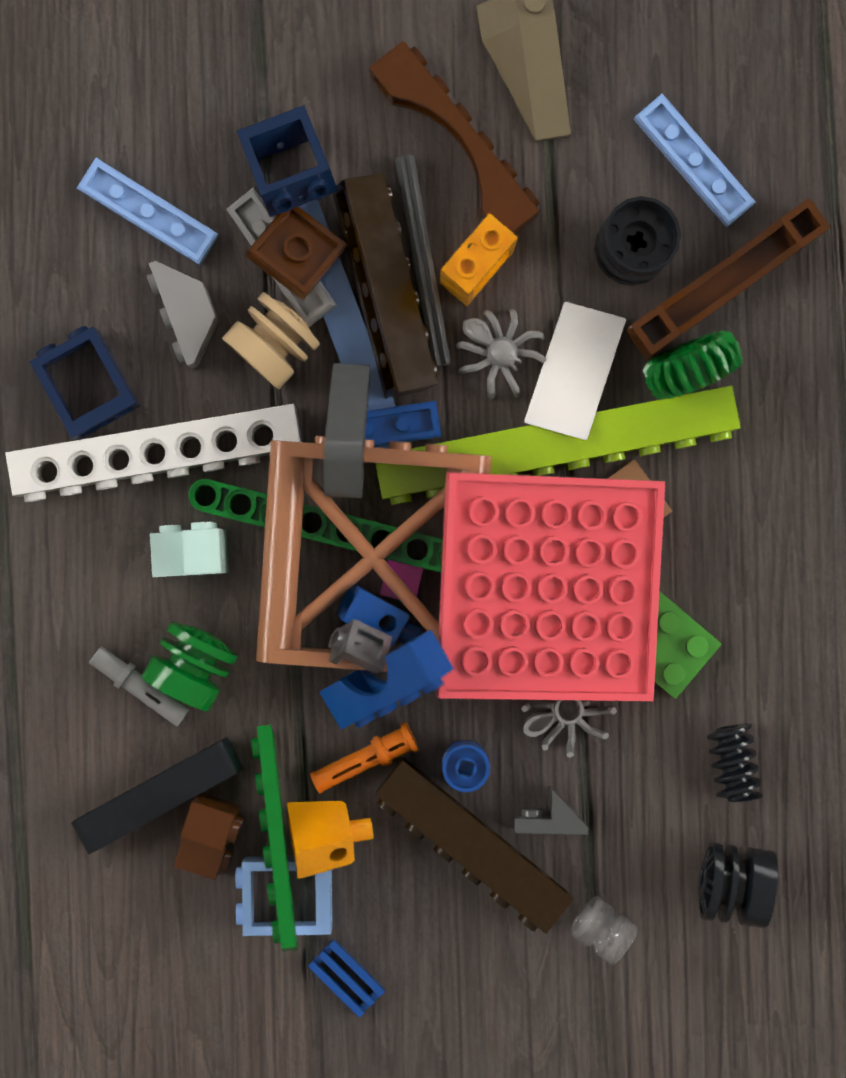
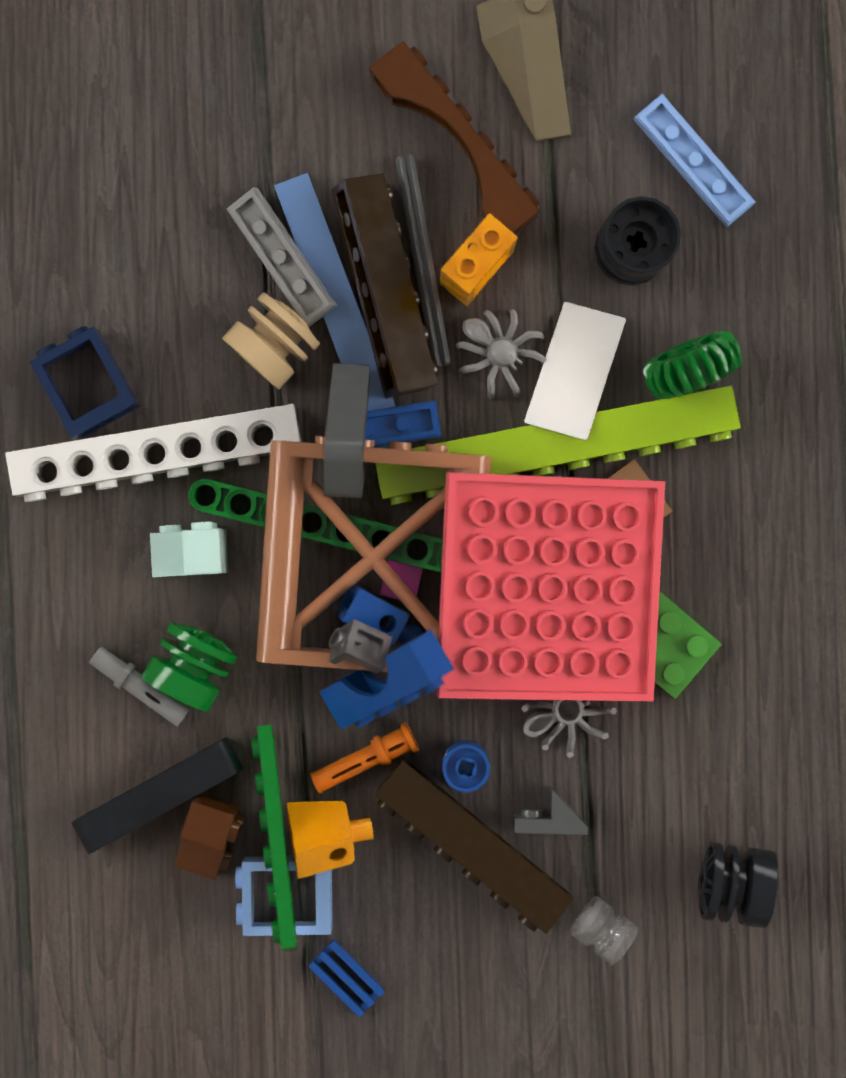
light blue tile [77,158,219,266] -> none
light grey slope [147,261,219,370] -> none
dark blue window [237,105,338,217] -> none
reddish brown tile [245,206,348,301] -> none
reddish brown arch [626,198,831,360] -> none
black piece [707,723,763,802] -> none

